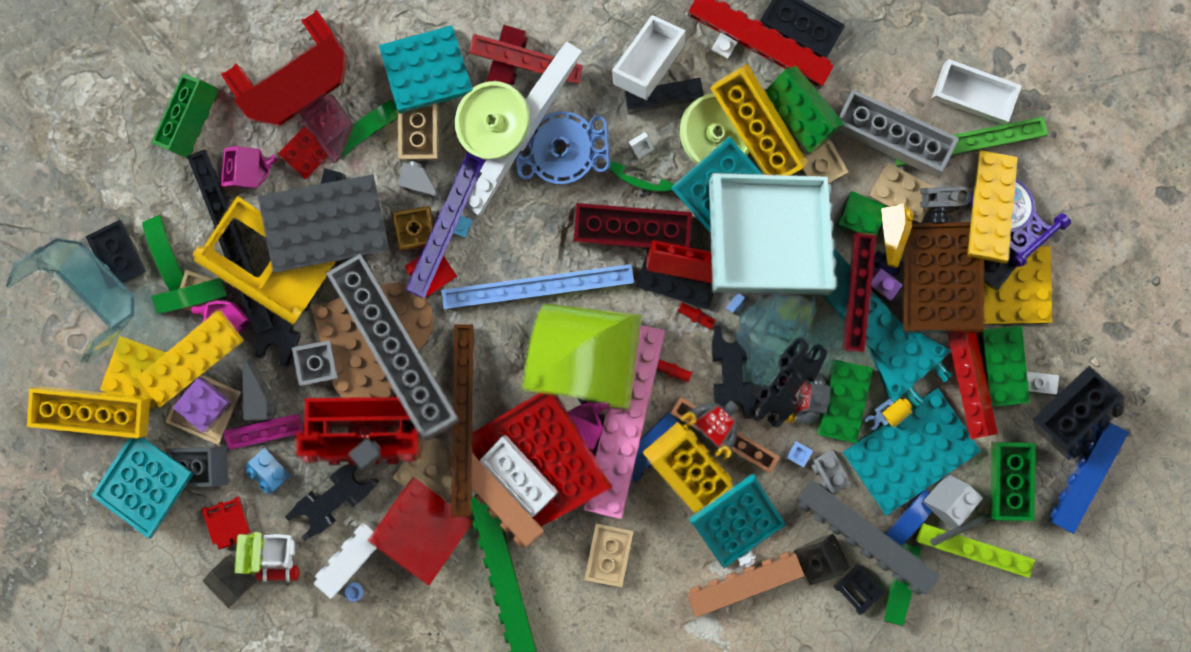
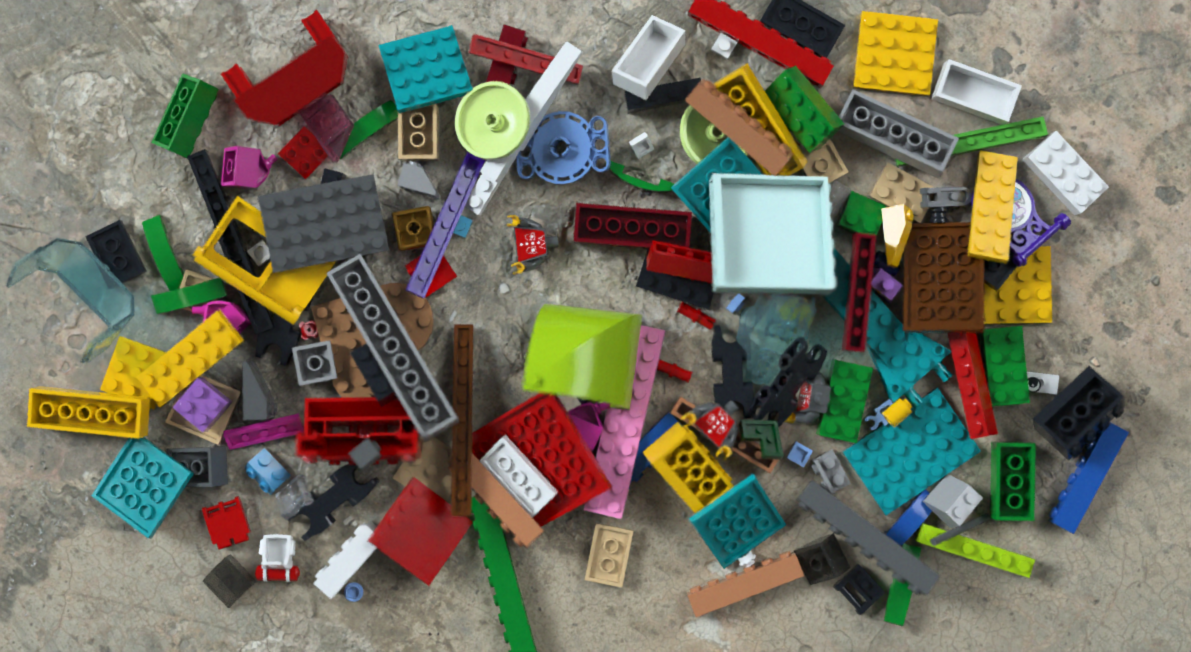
lime bracket [235,532,264,575] -> none
light blue plate [441,264,634,309] -> none
none -> white plate [247,240,270,267]
none -> clear plate [275,474,313,520]
none -> red plate [298,320,319,340]
none -> black brick [350,343,398,407]
none -> torso [507,215,559,275]
none -> nougat brick [685,79,793,176]
none -> dark green plate [739,420,783,459]
none -> yellow plate [853,11,938,96]
none -> white piece [1022,131,1109,215]
none -> black sticker [1028,377,1041,393]

